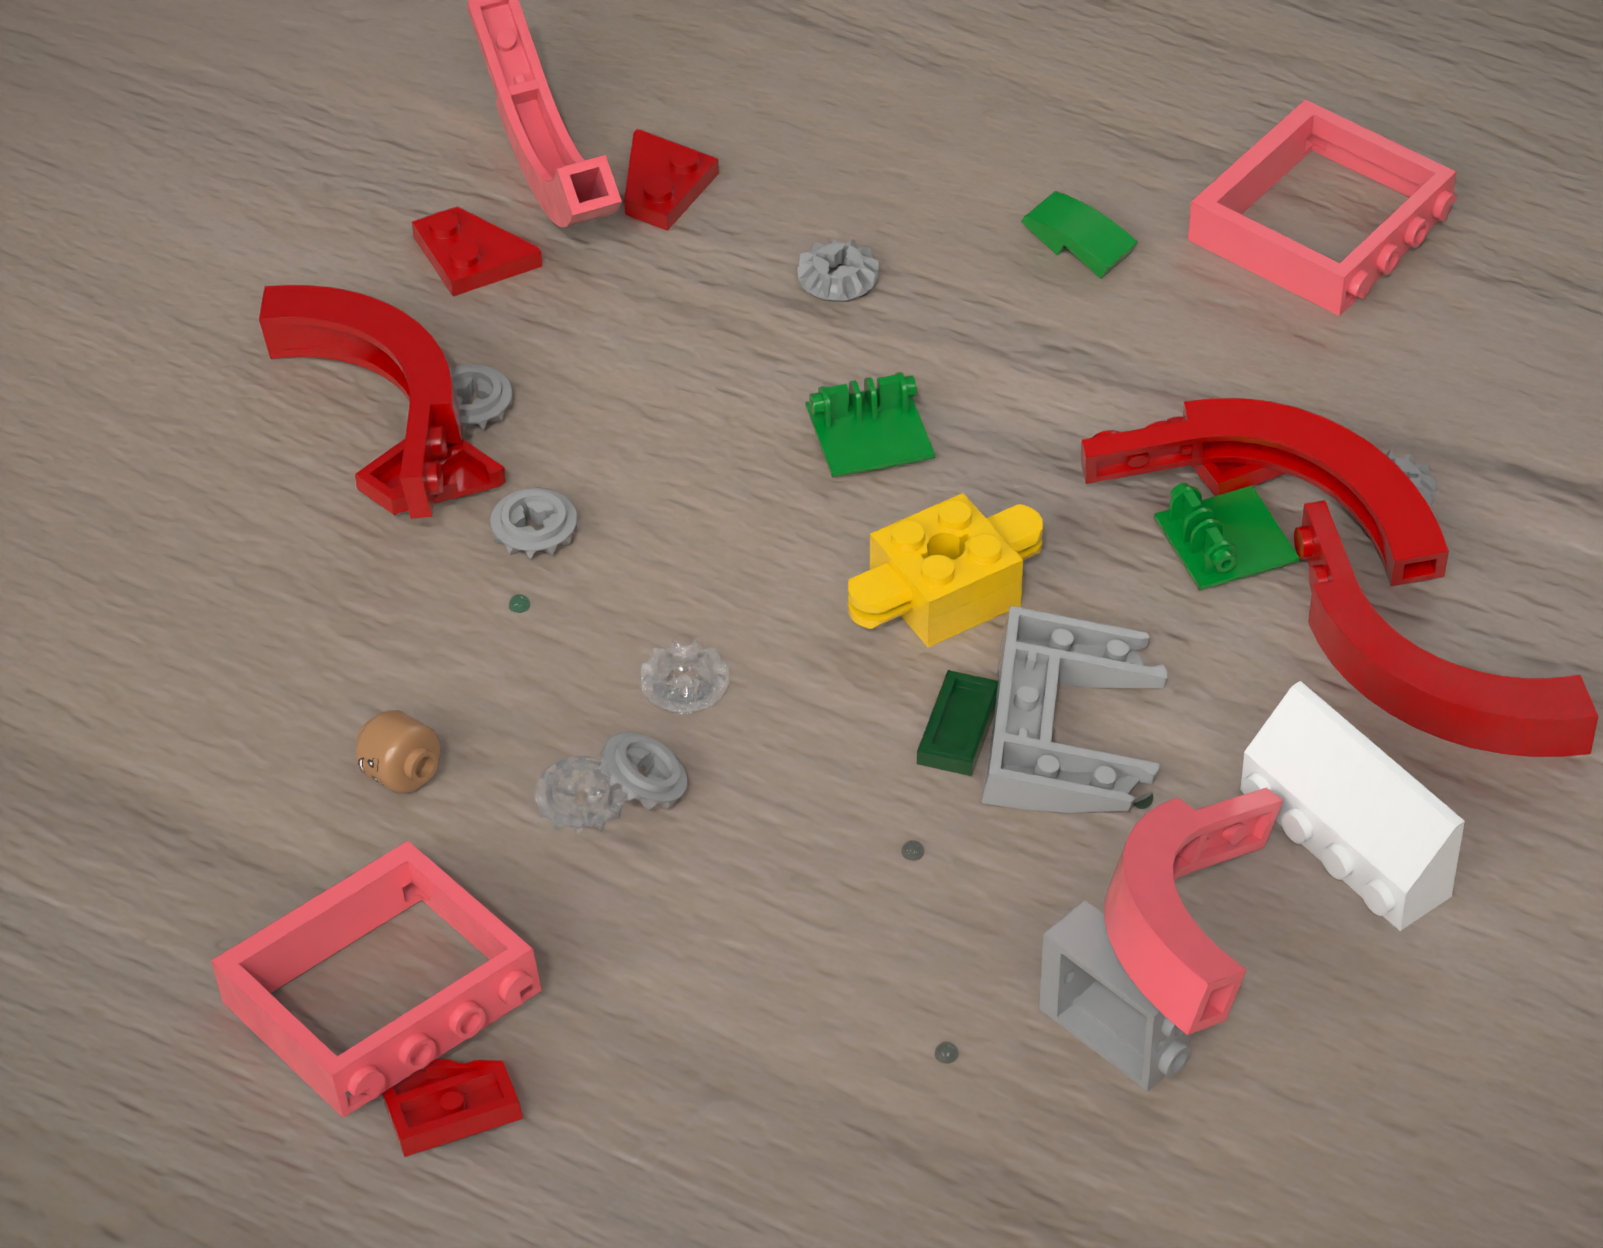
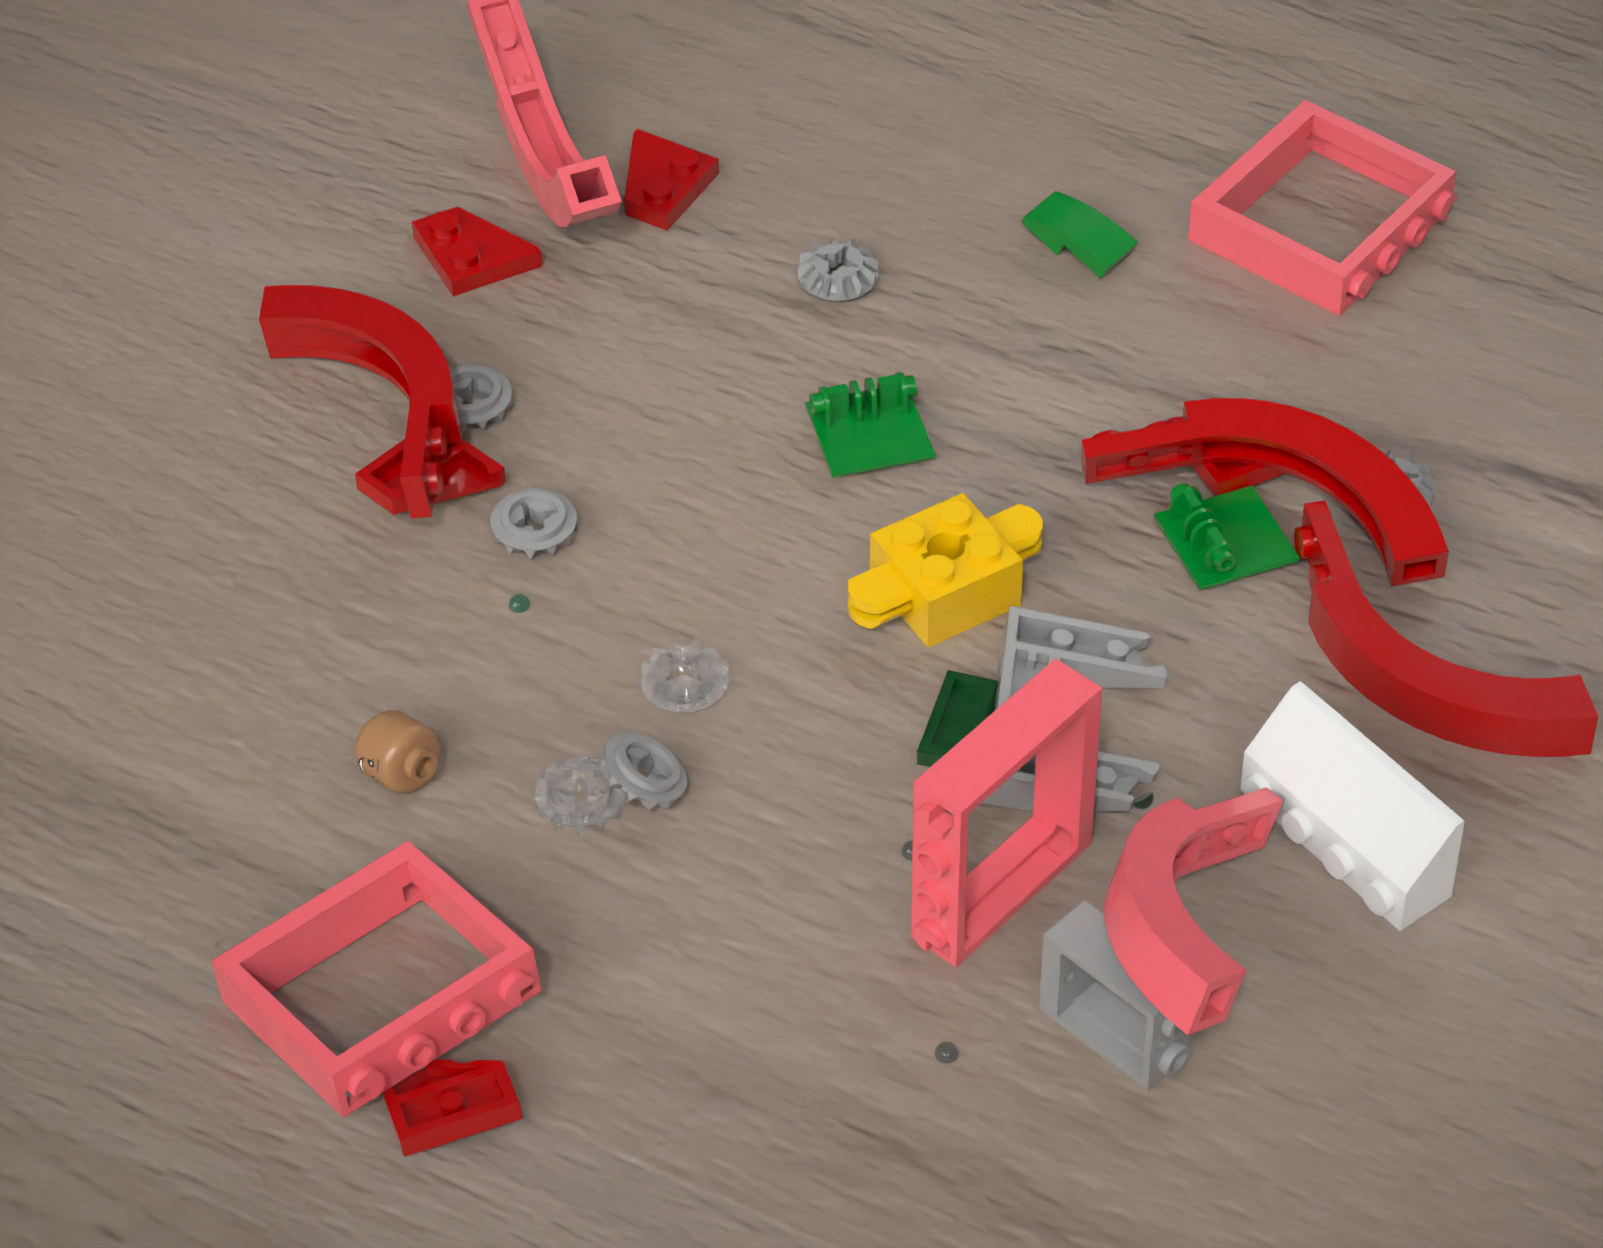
none -> coral window [911,658,1102,967]

